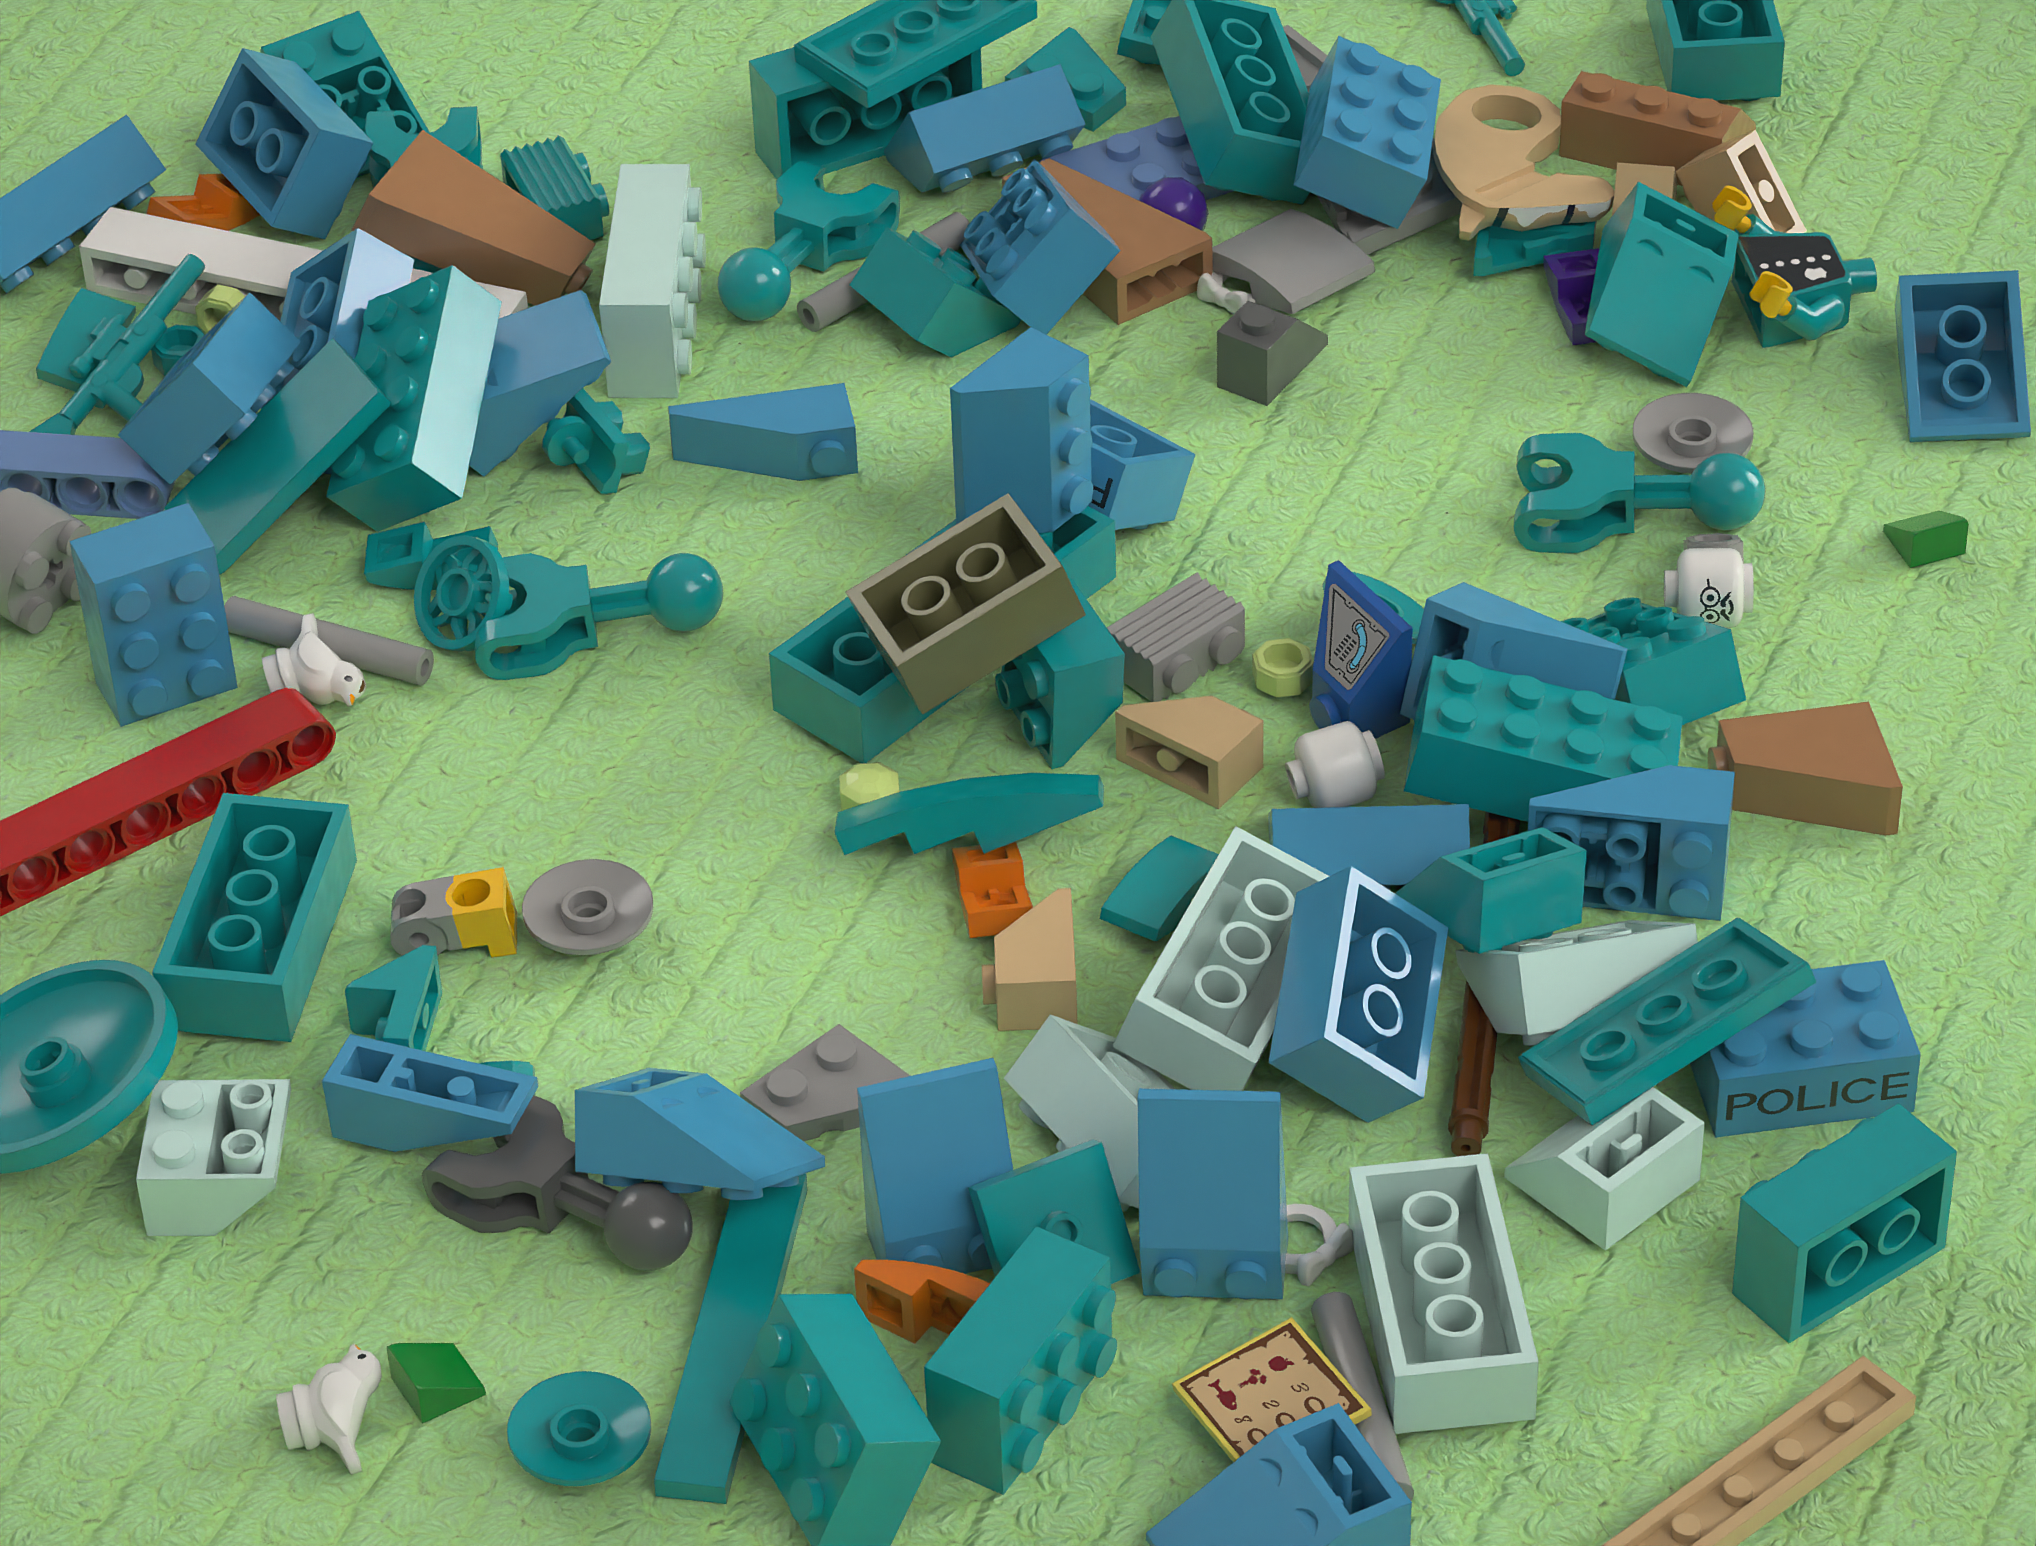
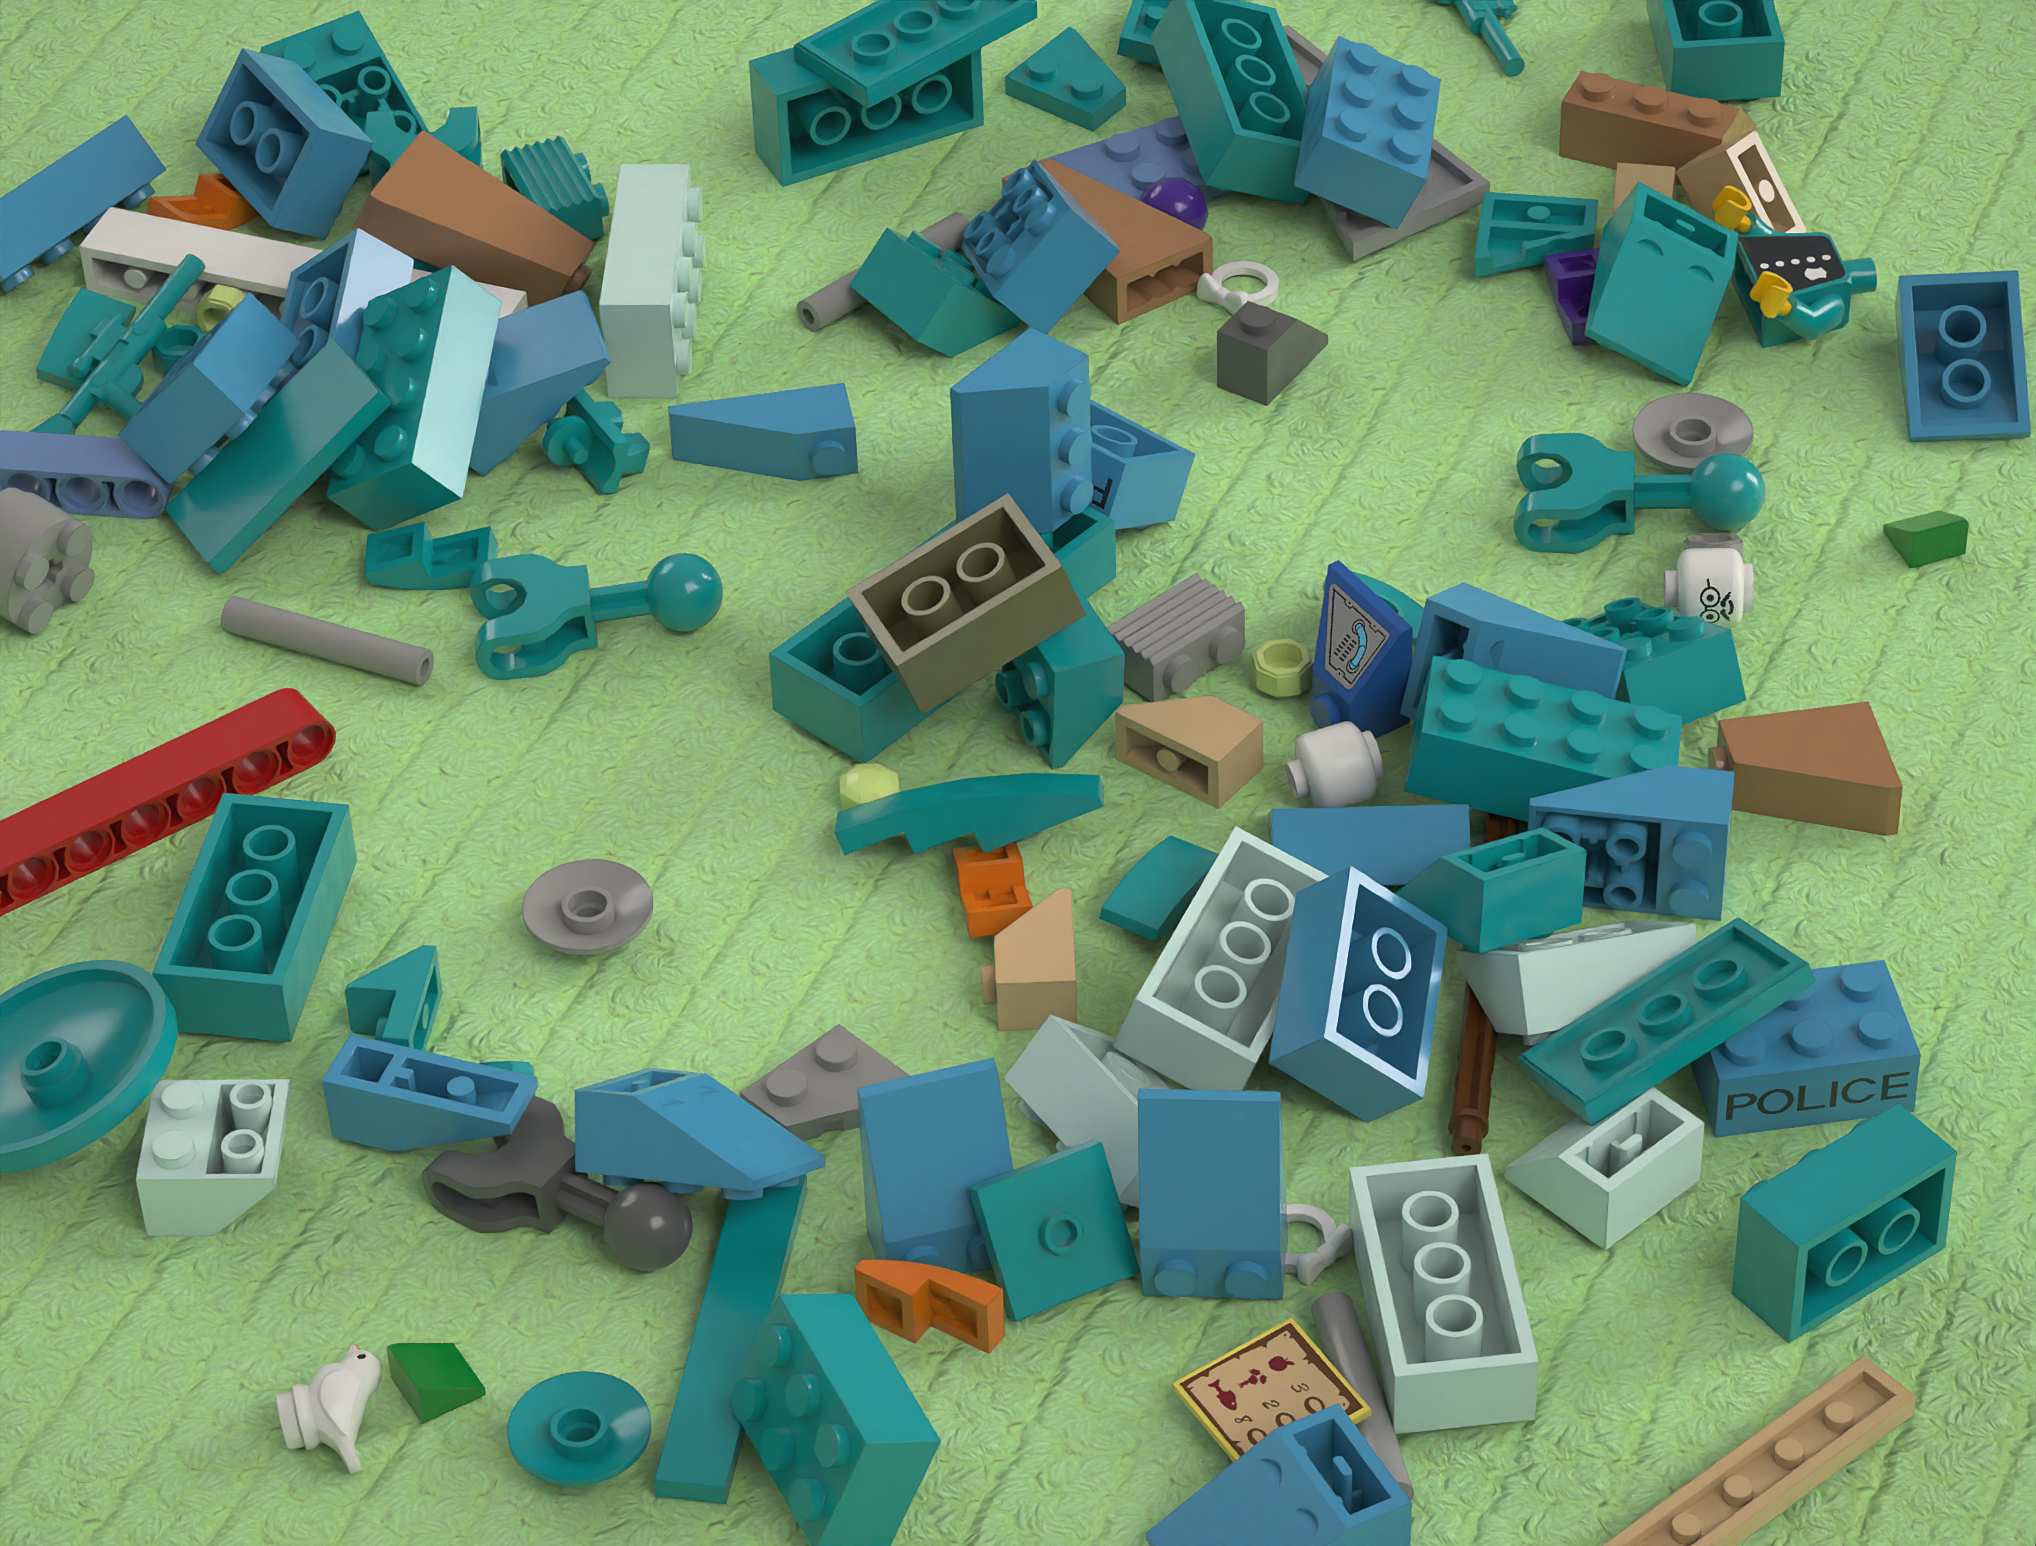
dark azure brick [69,503,238,727] -> none
white animal [262,613,366,706] -> none
leg [390,867,518,958] -> none
teal wheel [414,535,513,652] -> none
teal piece [717,161,900,321] -> none
dark azure slope [883,64,1086,193] -> none
teal brick [924,1226,1117,1495] -> none
light grey slope [1212,209,1375,314] -> none
tan animal [1433,85,1614,241] -> none

